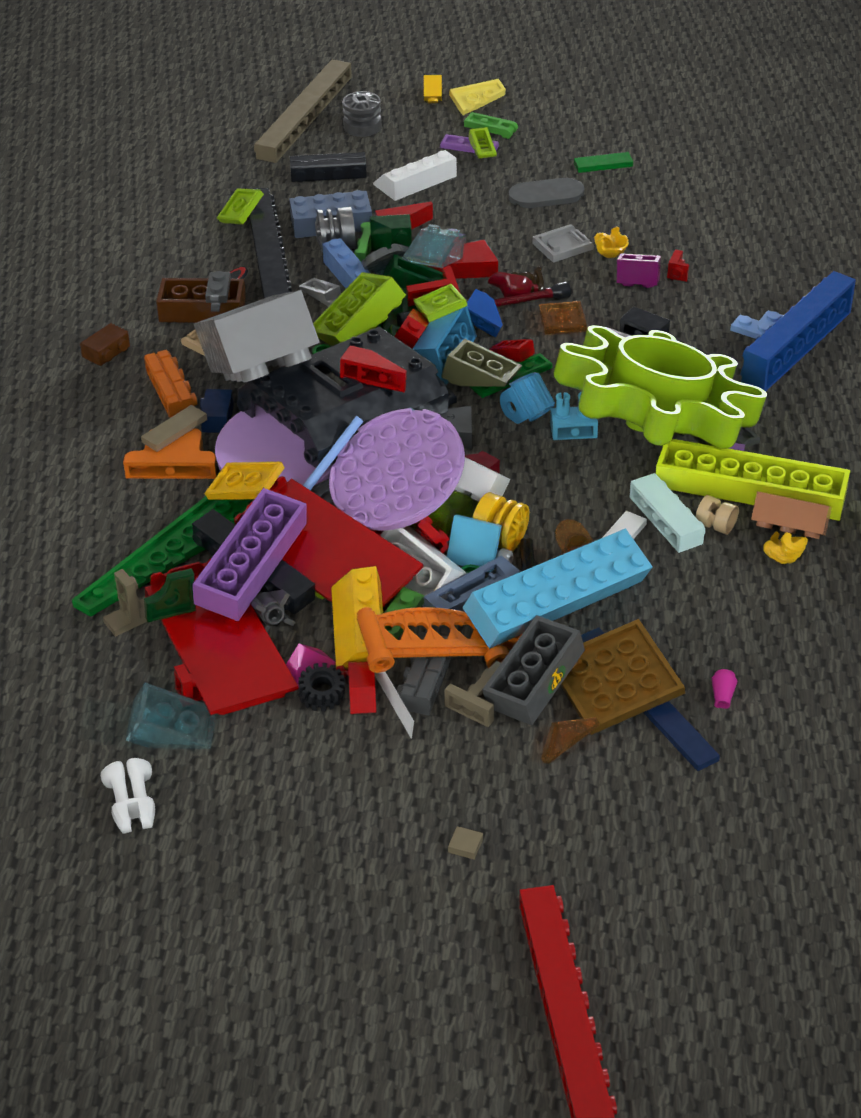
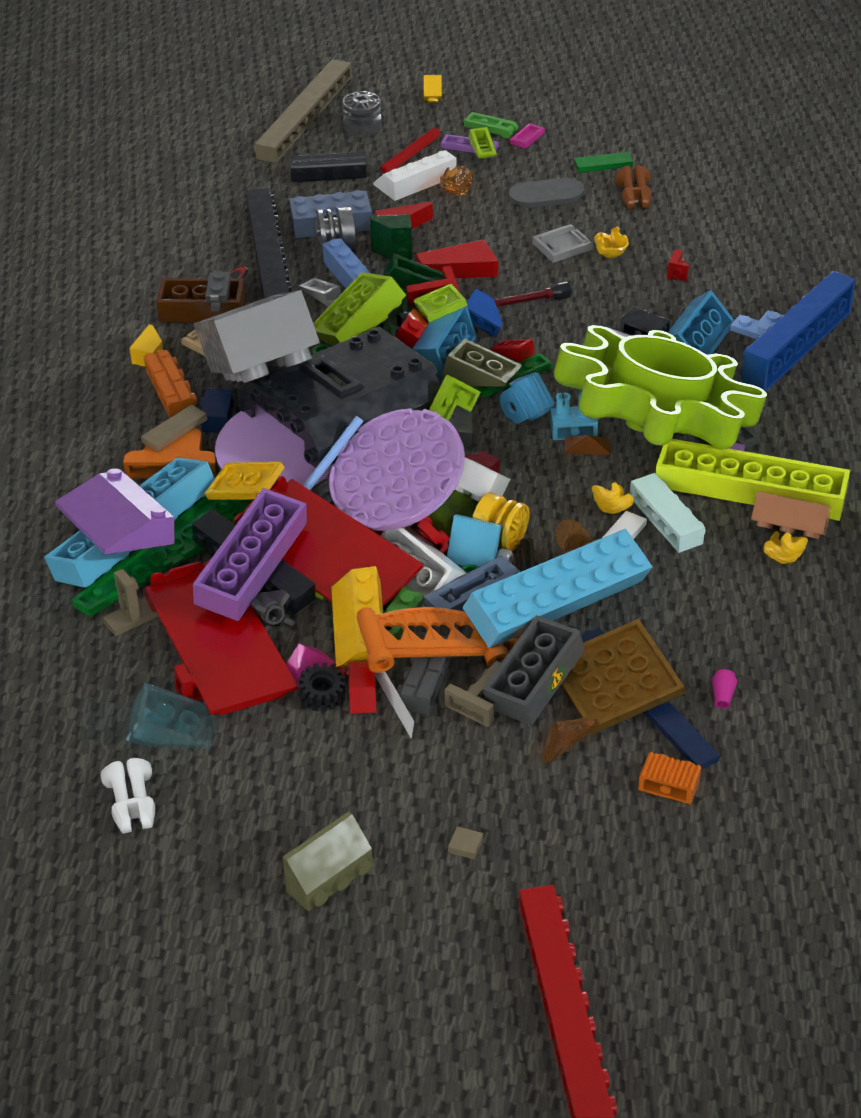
reddish brown brick [80,323,130,366] -> none
dark green tile [144,568,196,623] -> none
lime tile [217,188,264,224] -> none
red slope [340,345,407,392] -> none
bright green plate [354,222,371,262] -> none
dark grey tile [361,244,411,272] -> none
clear light blue slope [403,225,466,268] -> none
light yellow wing [449,79,506,115] -> none
dark red hair [488,266,544,298] -> none
clear orange plate [539,301,587,334] -> none
magenta brick [616,254,661,288] -> none
tan wheel [696,495,739,535] -> none
none -> medium azure brick [44,457,214,587]
none -> medium lavender slope [55,469,174,554]
none -> yellow slope [130,324,163,367]
none -> olive slope [283,811,373,911]
none -> red axle [380,127,440,174]
none -> lime plate [429,374,481,421]
none -> clear orange hair [440,166,474,196]
none -> dark pink tile [510,123,545,149]
none -> dark orange slope [565,435,610,455]
none -> yellow hair [592,482,634,514]
none -> dark orange piece [615,165,652,210]
none -> orange brick [638,752,701,805]
none -> dark azure slope [668,290,735,355]

